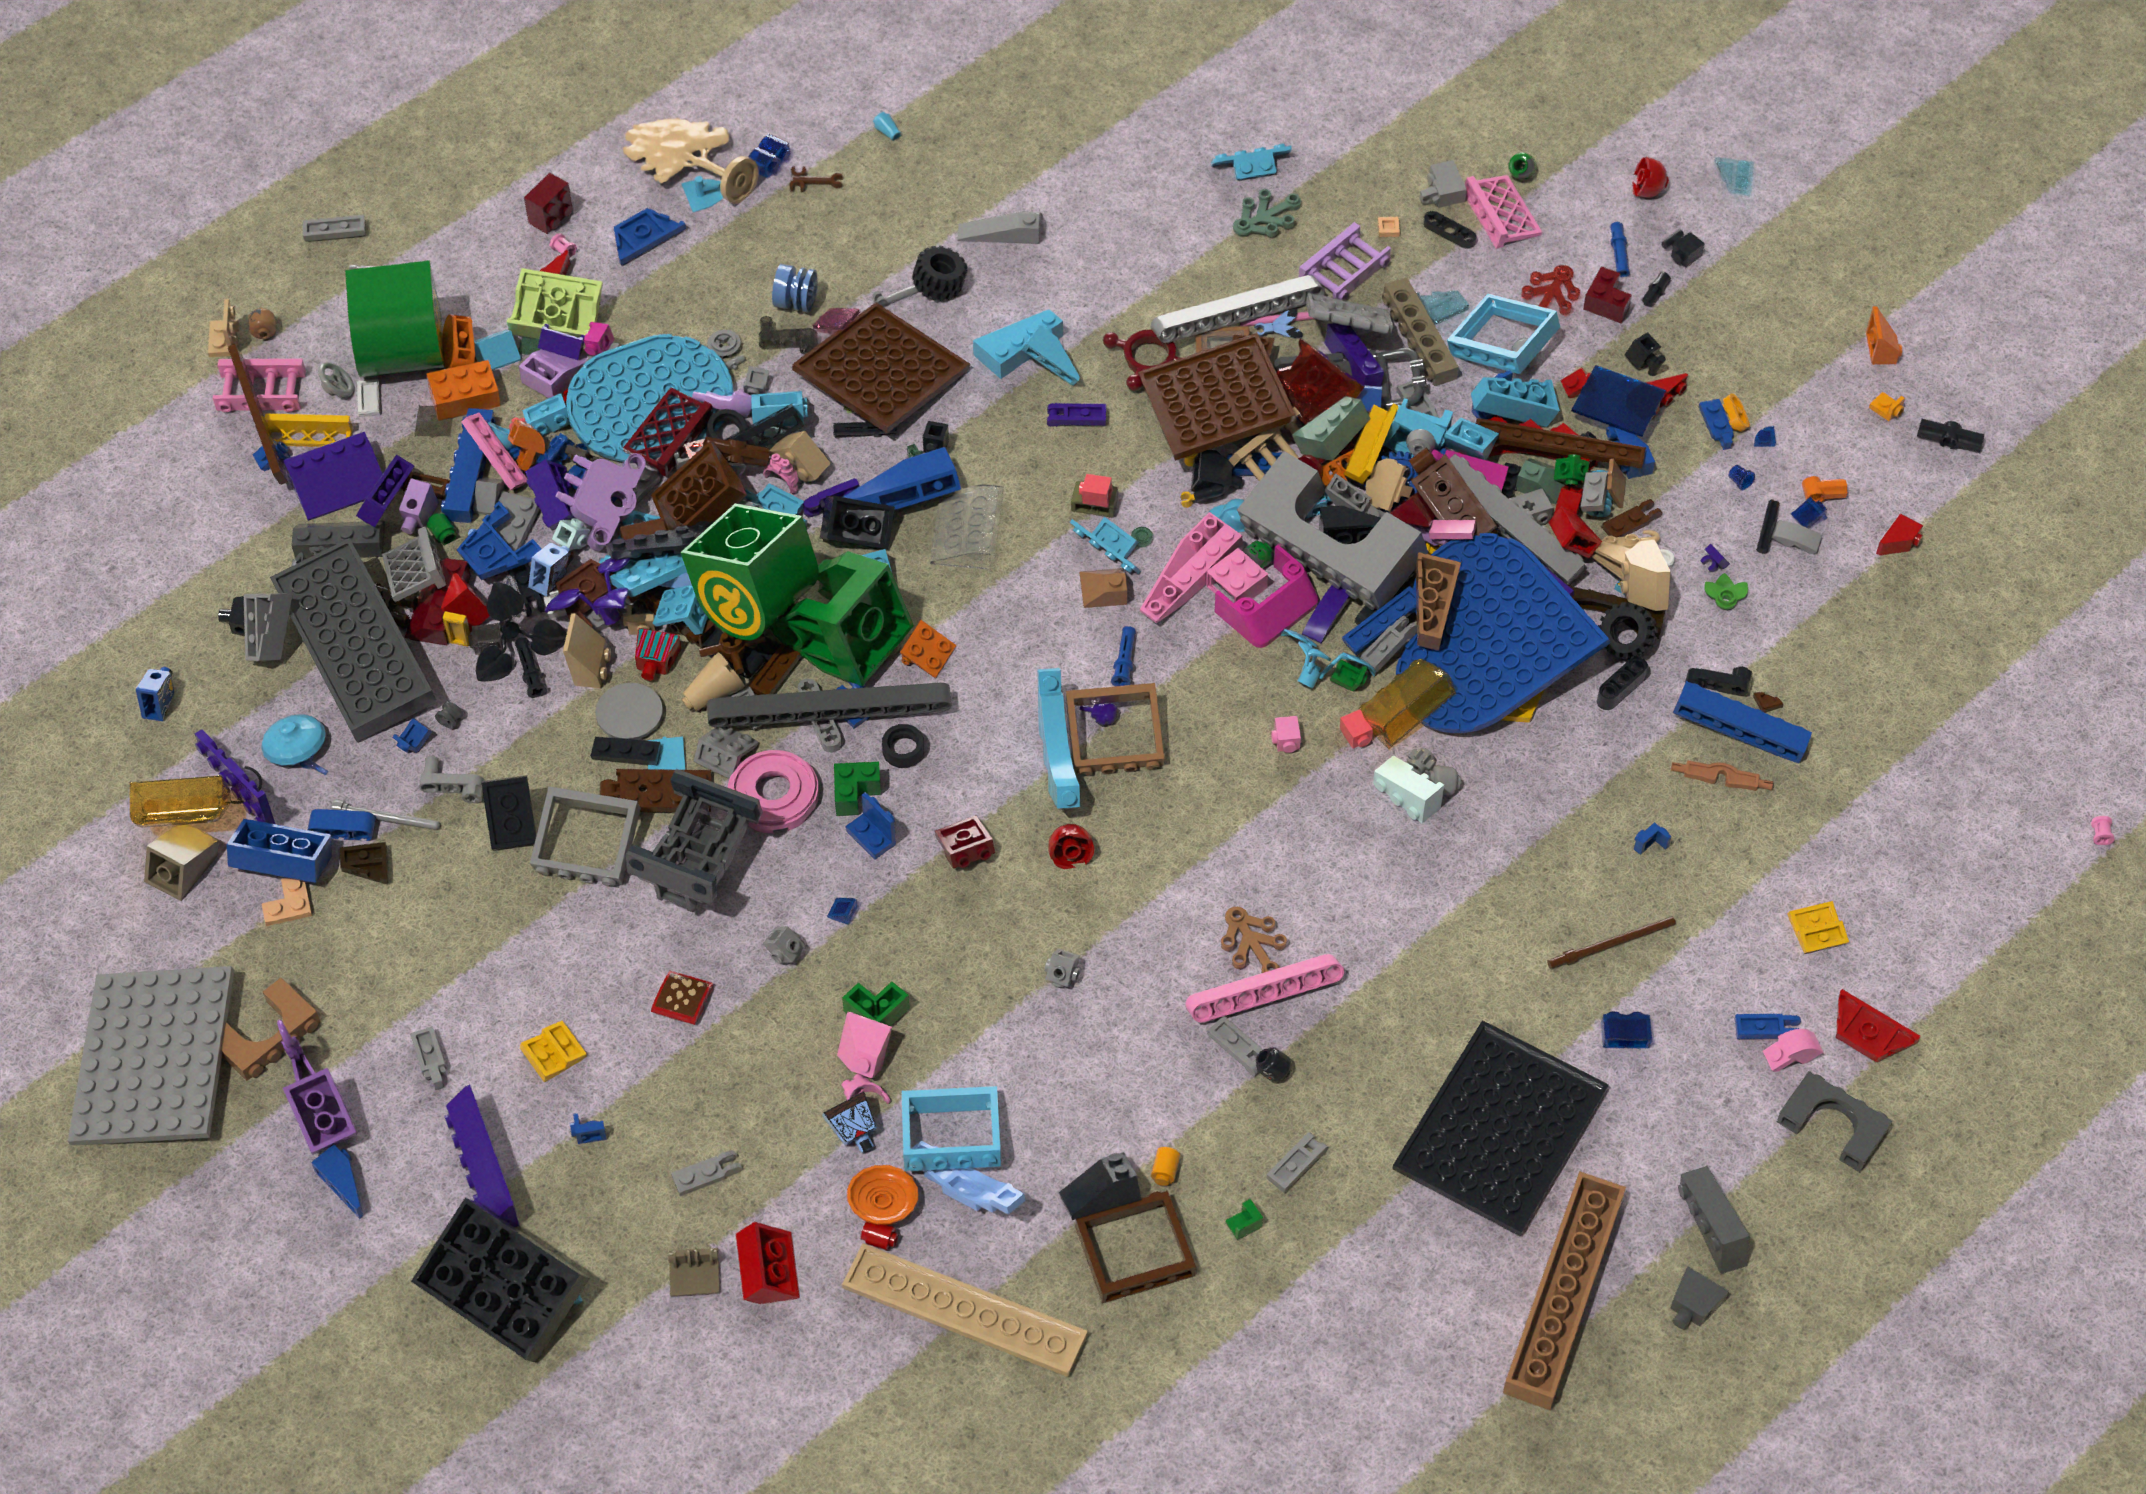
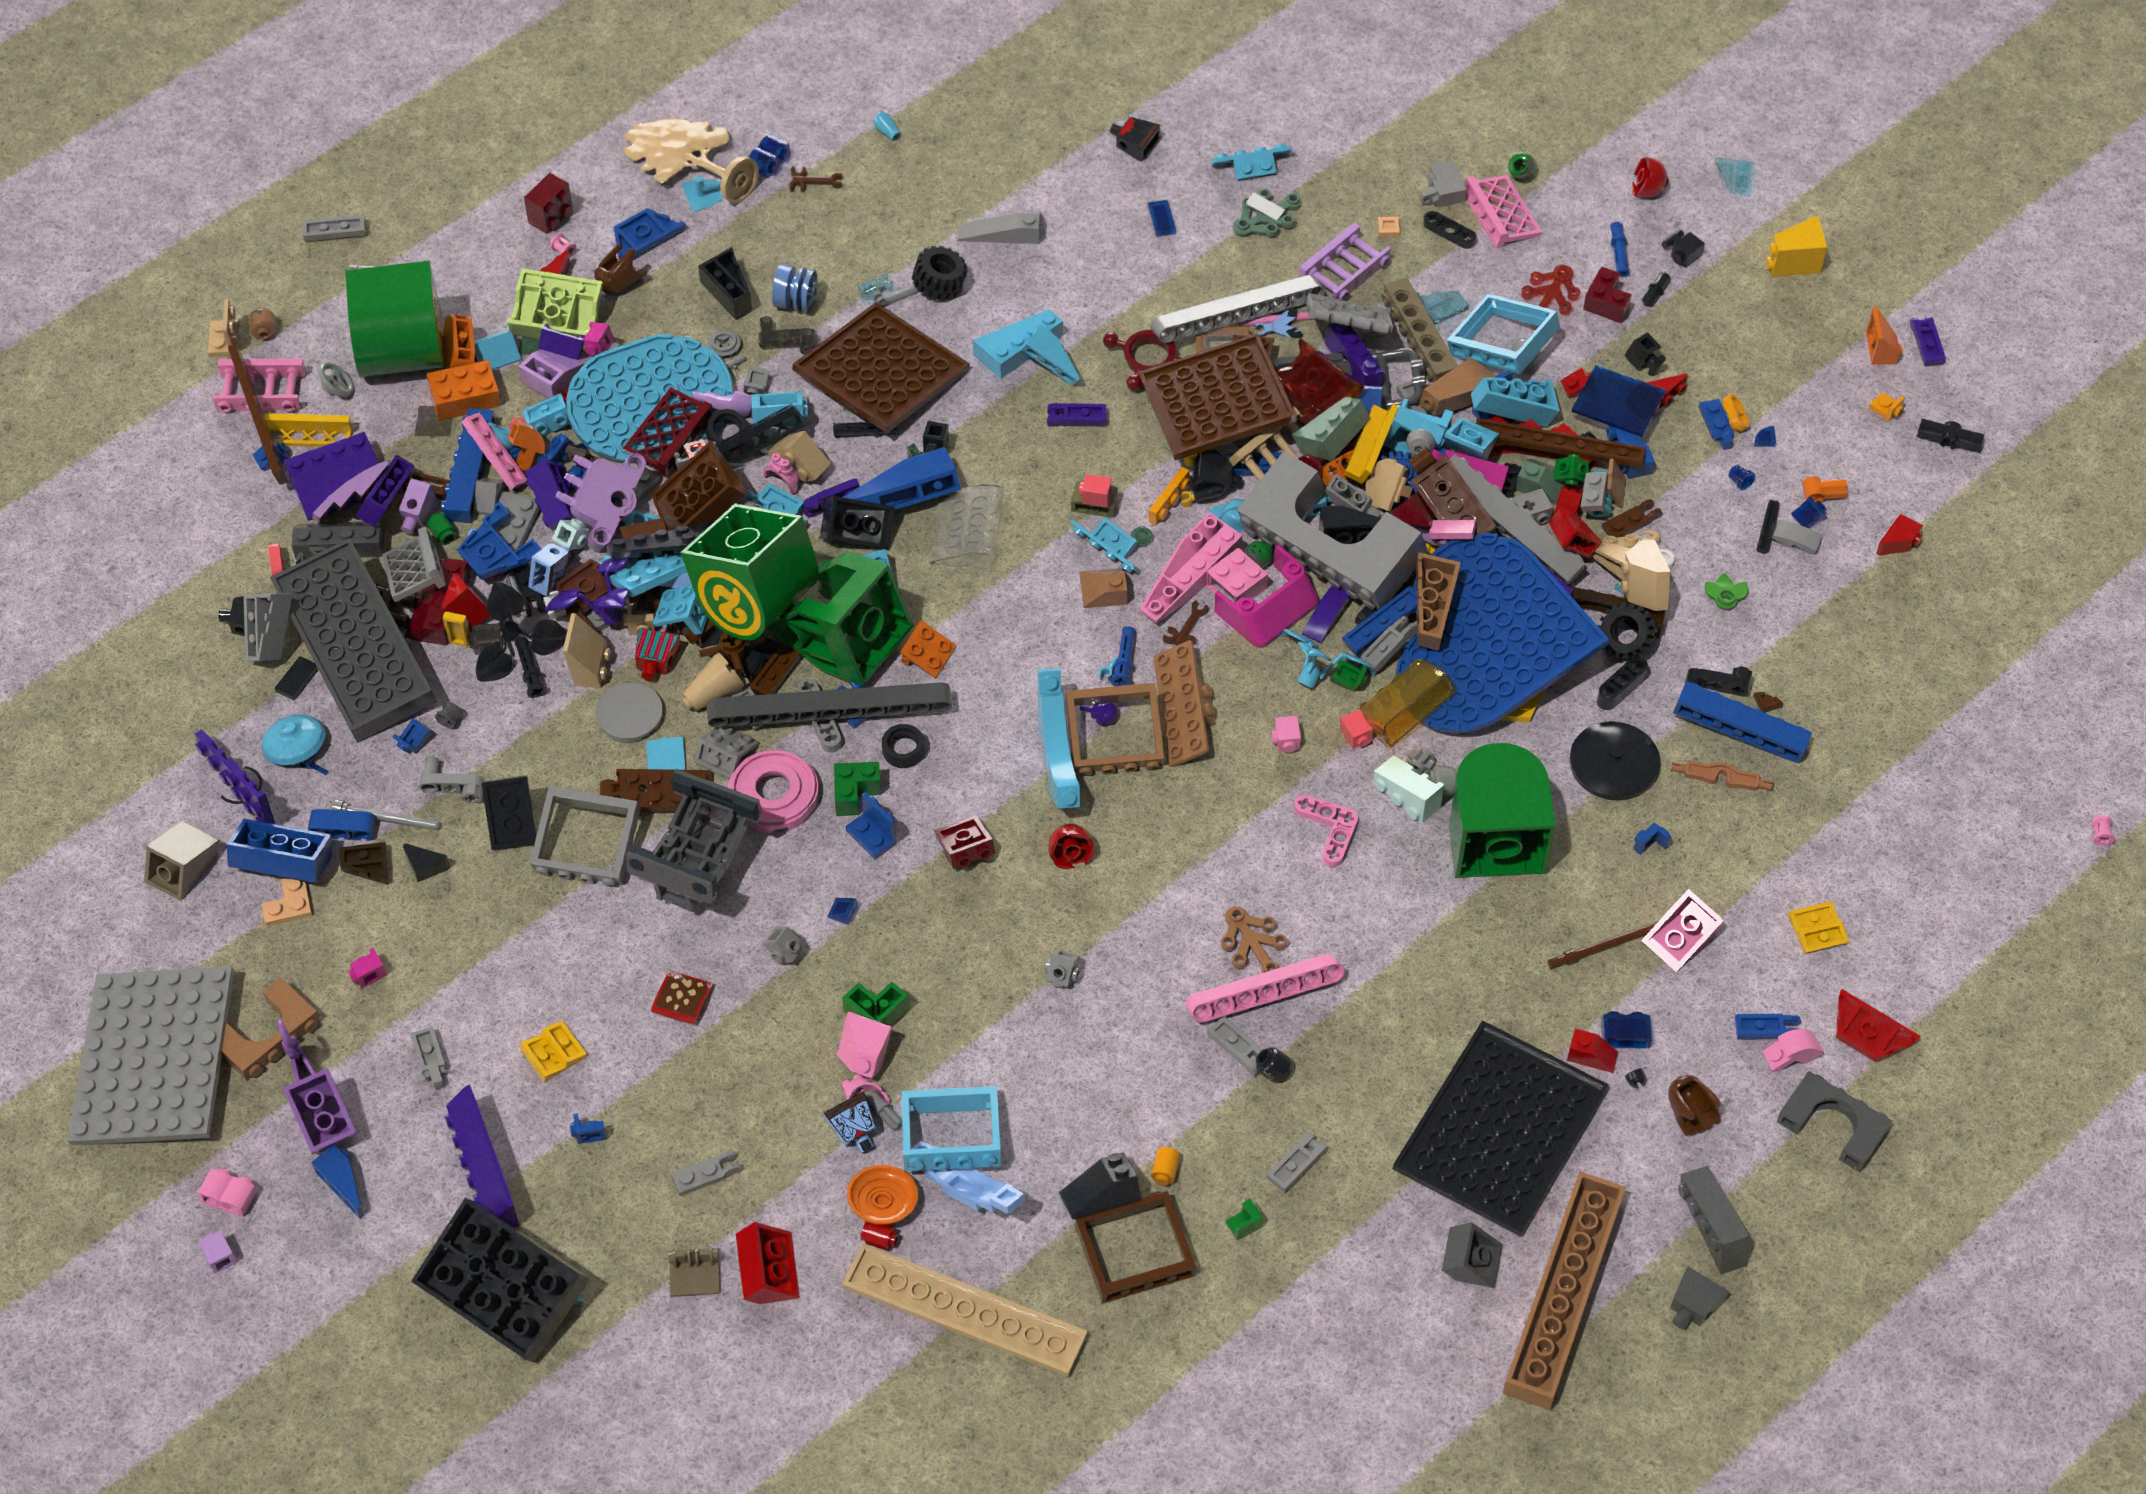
clear yellow windscreen [130,775,231,828] -> none
blue torso [136,667,174,721] -> none
white tile [357,379,380,417] -> none
black plate [590,737,662,766] -> none
reddish brown piece [702,437,769,466] -> none
clear pink piece [812,308,860,330] -> none
dark purple tile [1701,543,1730,572] -> none
none -> bright pink brick [197,1169,257,1217]
none -> lavender brick [198,1230,237,1274]
none -> coral beam [268,543,284,576]
none -> black tile [275,656,318,700]
none -> lavender slope [312,461,389,523]
none -> dark pink brick [347,948,387,988]
none -> black slope [403,843,450,882]
none -> reddish brown hair [594,243,647,294]
none -> black wedge [698,247,752,320]
none -> clear light blue plate [858,273,894,303]
none -> light grey axle [866,1089,902,1131]
none -> medium azure hand [1099,657,1118,682]
none -> black torso [1110,117,1160,162]
none -> clear blue tile [1148,200,1176,237]
none -> light orange plate [1149,467,1191,526]
none -> medium nougat bracket [1154,640,1215,767]
none -> reddish brown bar [1163,600,1208,645]
none -> white sticker [1246,193,1284,220]
none -> bright pink beam [1294,795,1358,867]
none -> medium nougat slope [1419,357,1496,416]
none -> dark grey slope [1441,1222,1503,1288]
none -> green brick [1449,743,1556,878]
none -> red slope [1567,1028,1618,1073]
none -> black dish [1569,721,1660,801]
none -> black hinge [1625,1068,1646,1088]
none -> slope [1642,889,1725,972]
none -> reddish brown hair [1668,1075,1721,1136]
none -> yellow slope [1766,216,1827,277]
none -> dark purple plate [1910,316,1946,366]

